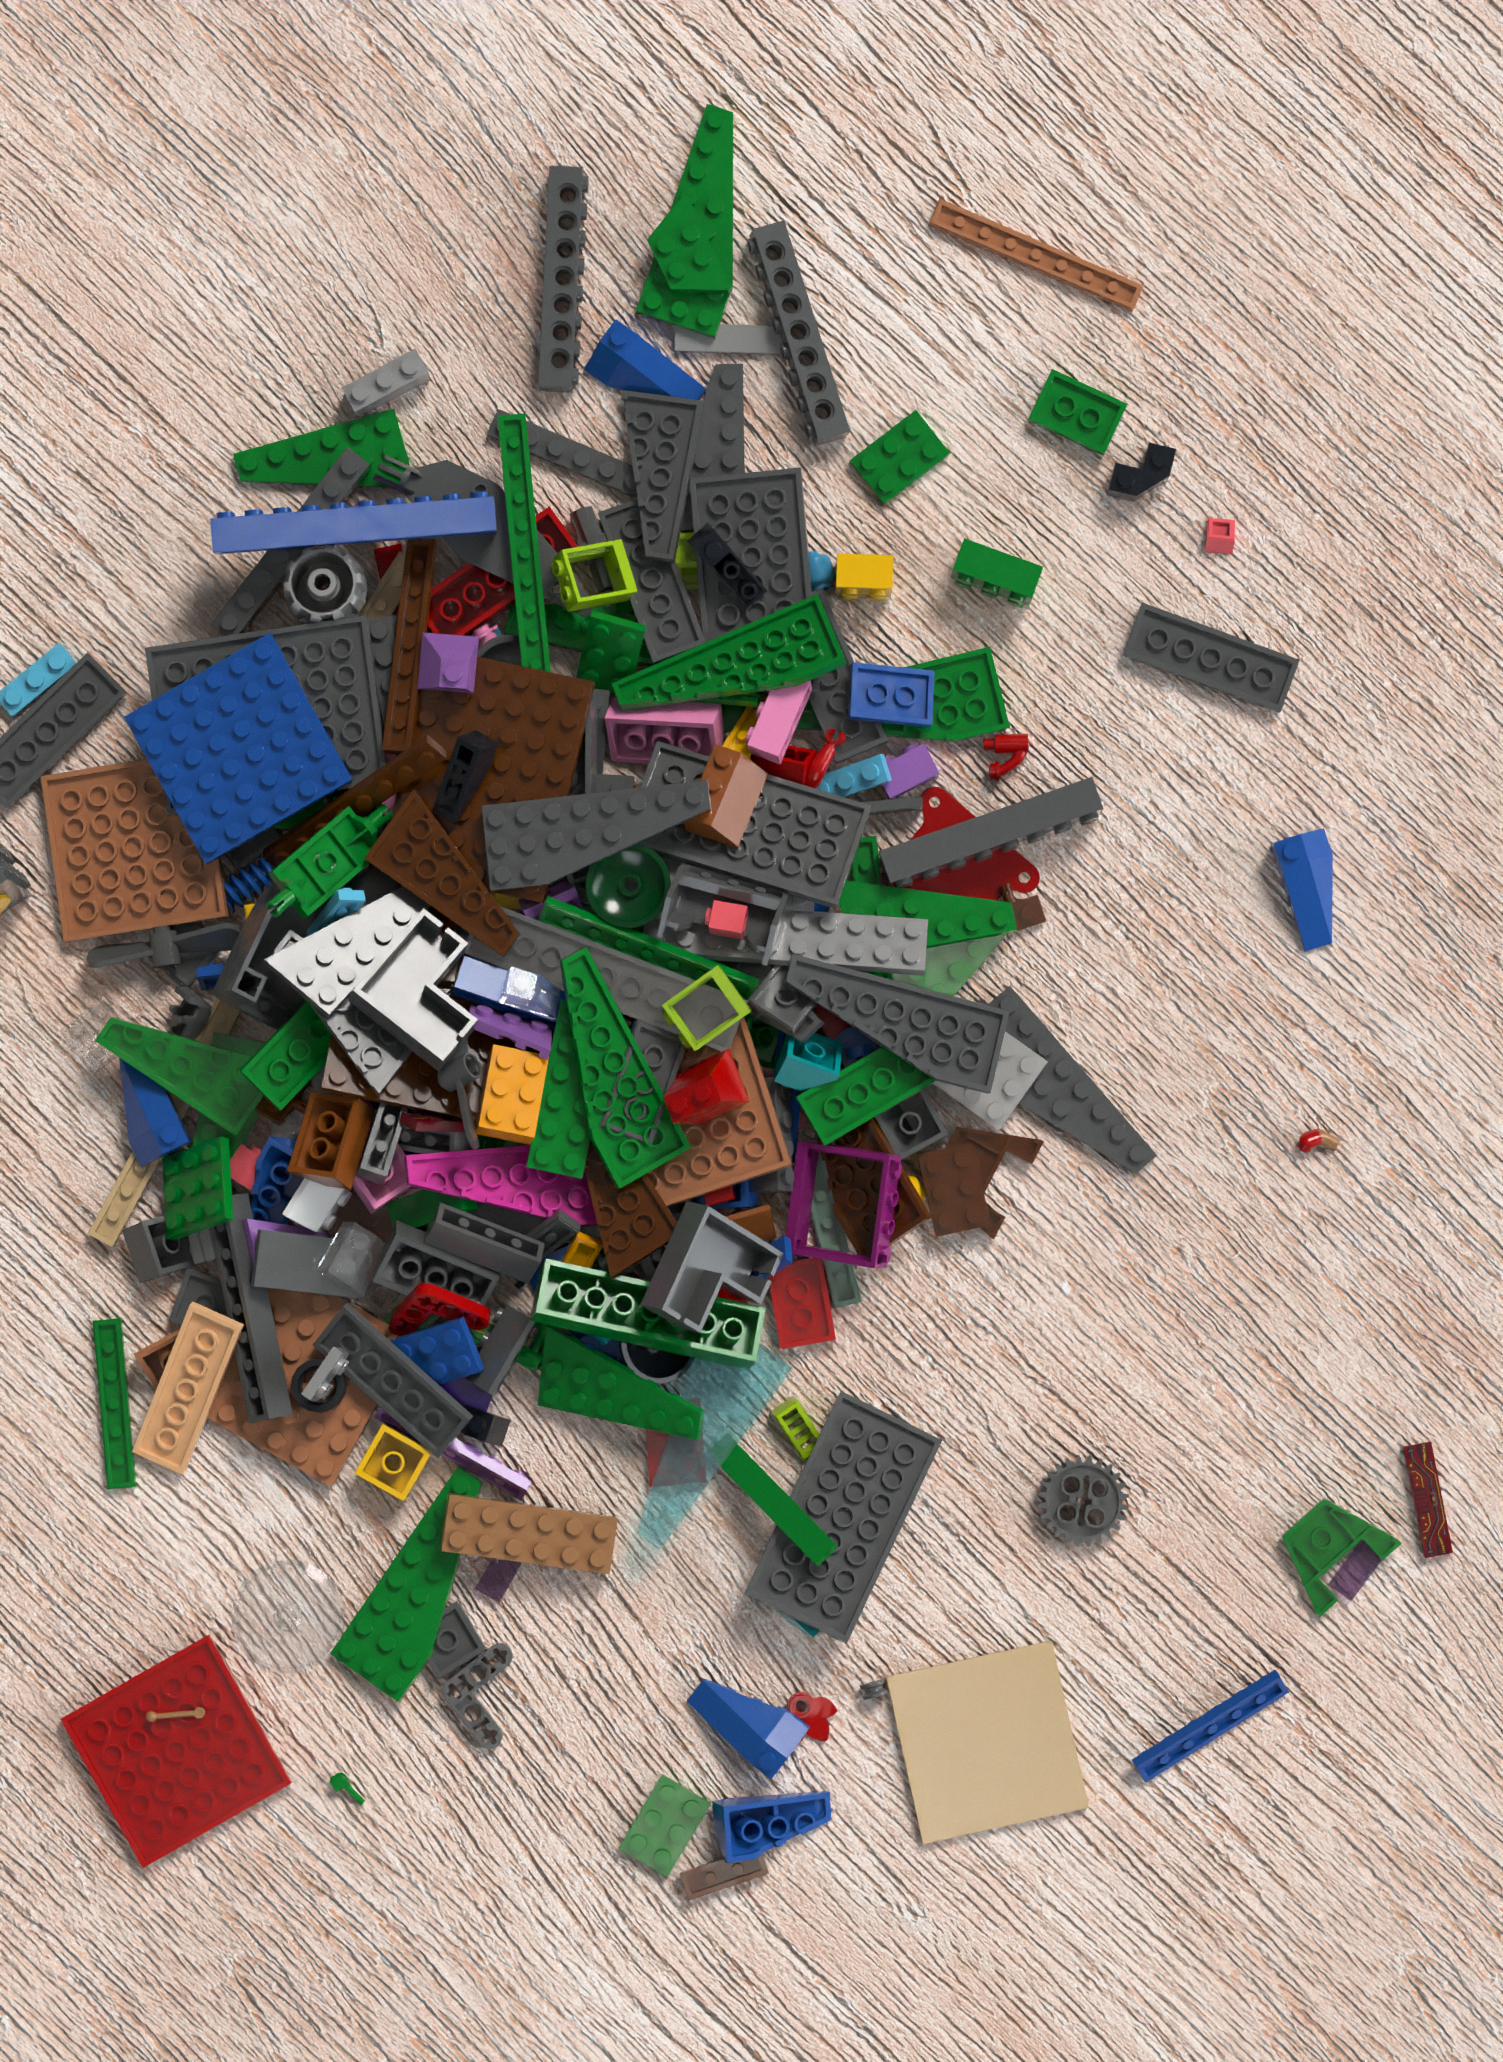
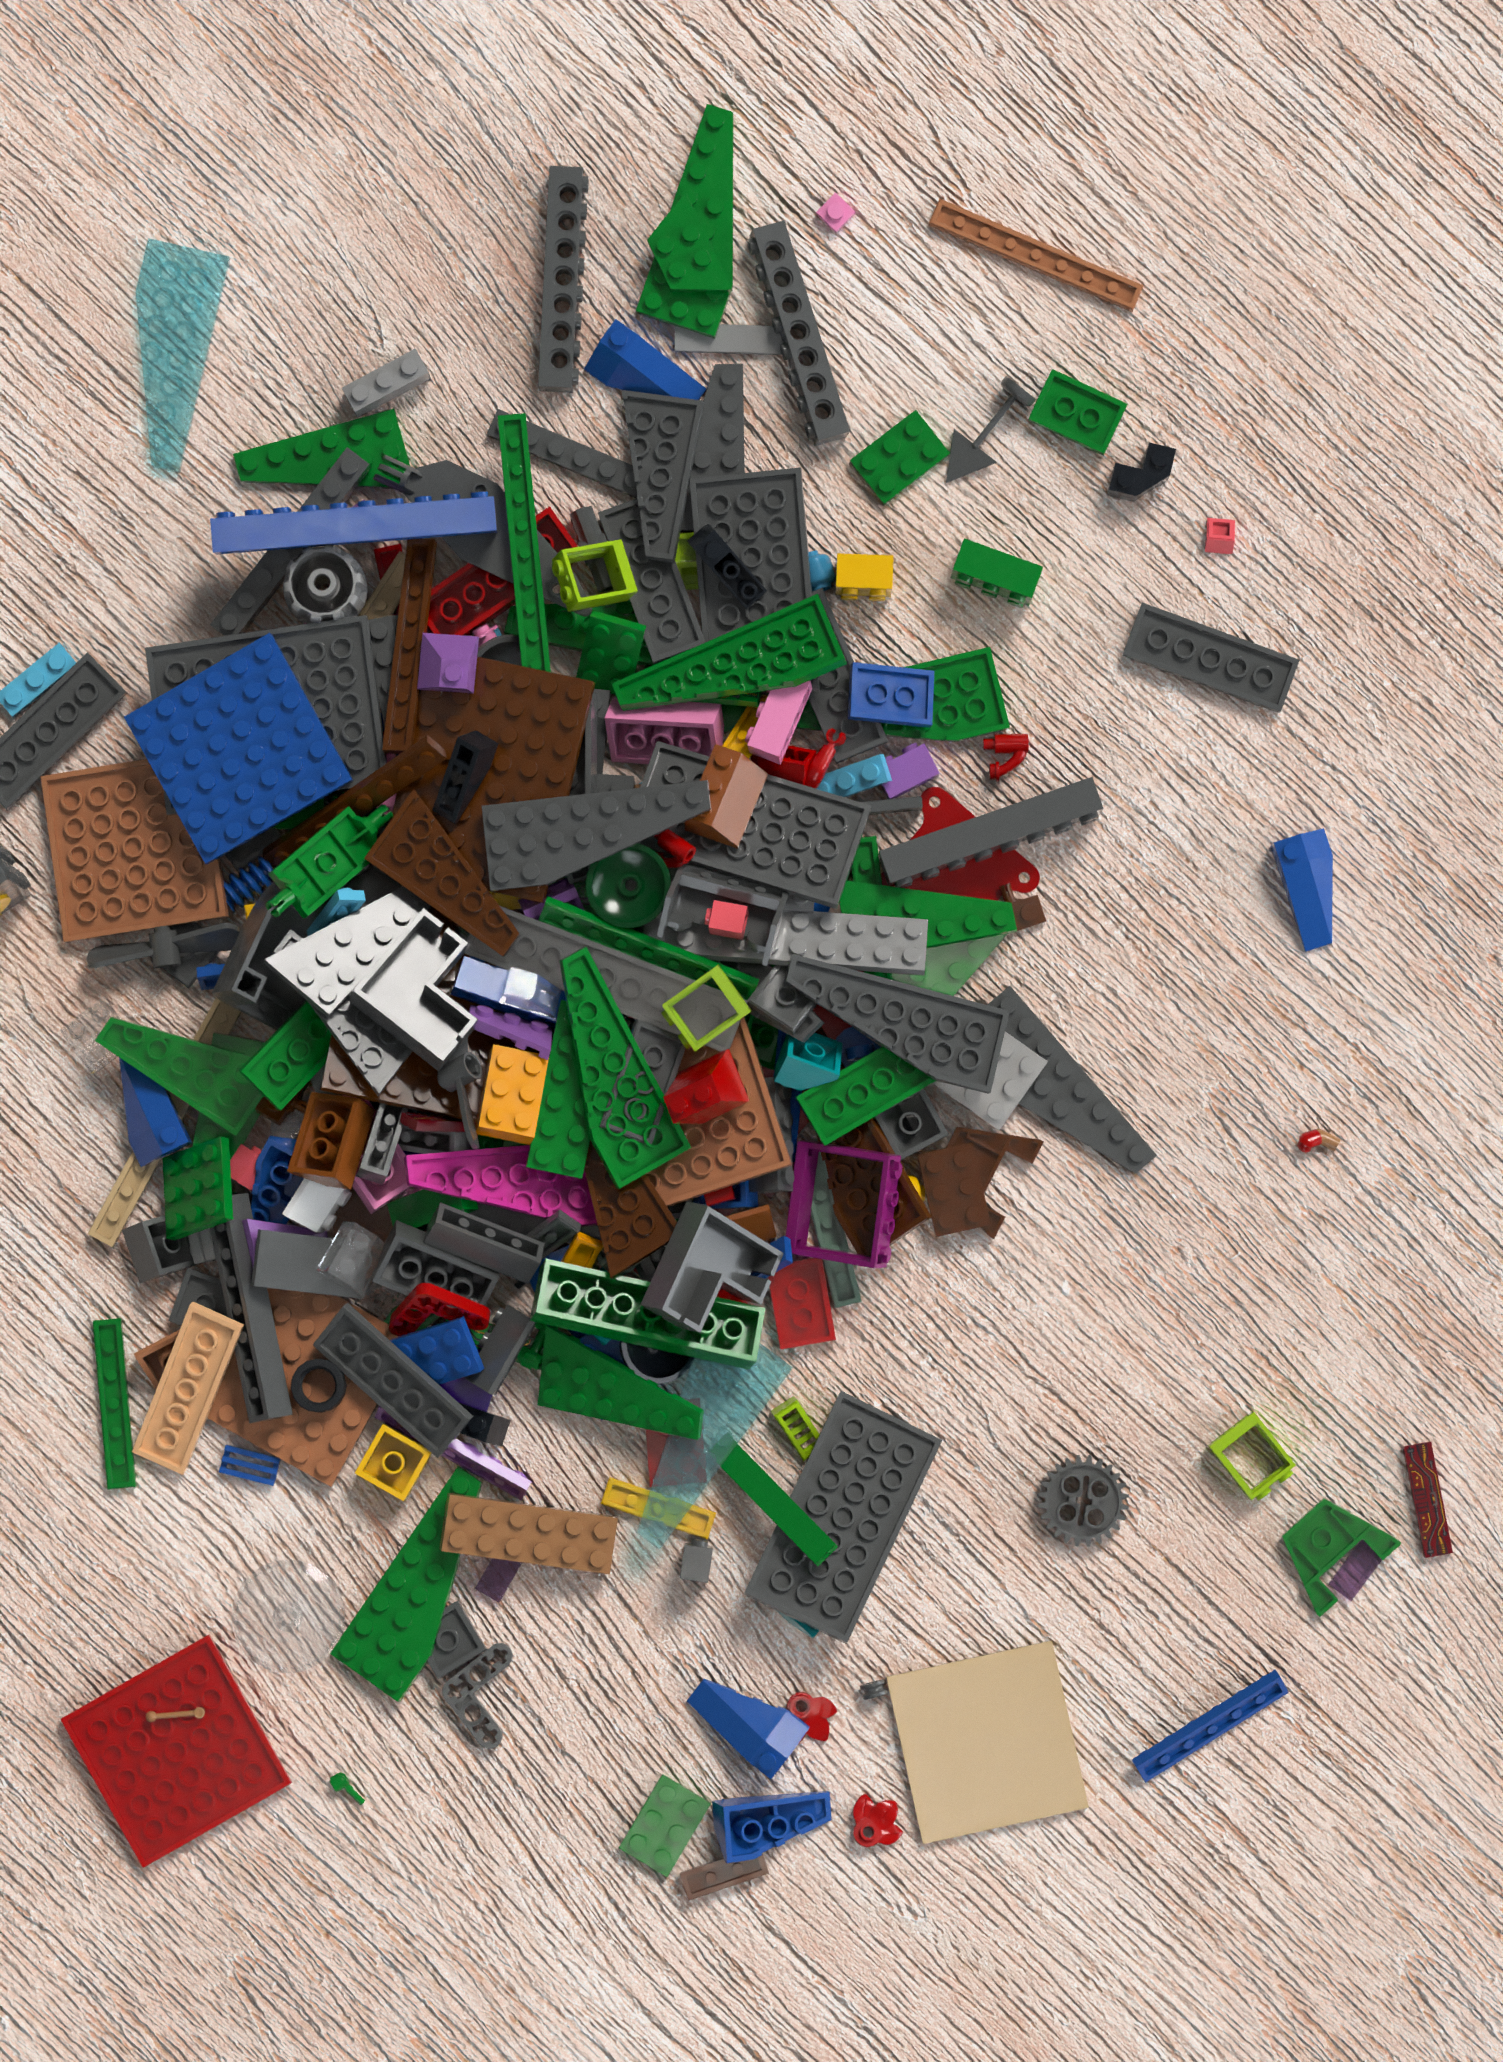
dark grey hand [169,986,212,1040] -> none
light grey plate [301,1346,349,1401] -> none
none -> clear light blue wing [136,238,230,473]
none -> blue tile [219,1445,281,1486]
none -> yellow tile [601,1477,717,1540]
none -> red plant [653,829,696,869]
none -> dark grey brick [680,1538,713,1583]
none -> bright pink plate [816,192,855,233]
none -> red plate [852,1794,903,1847]
none -> dark grey piece [946,376,1036,483]
none -> lime window [1208,1411,1296,1501]

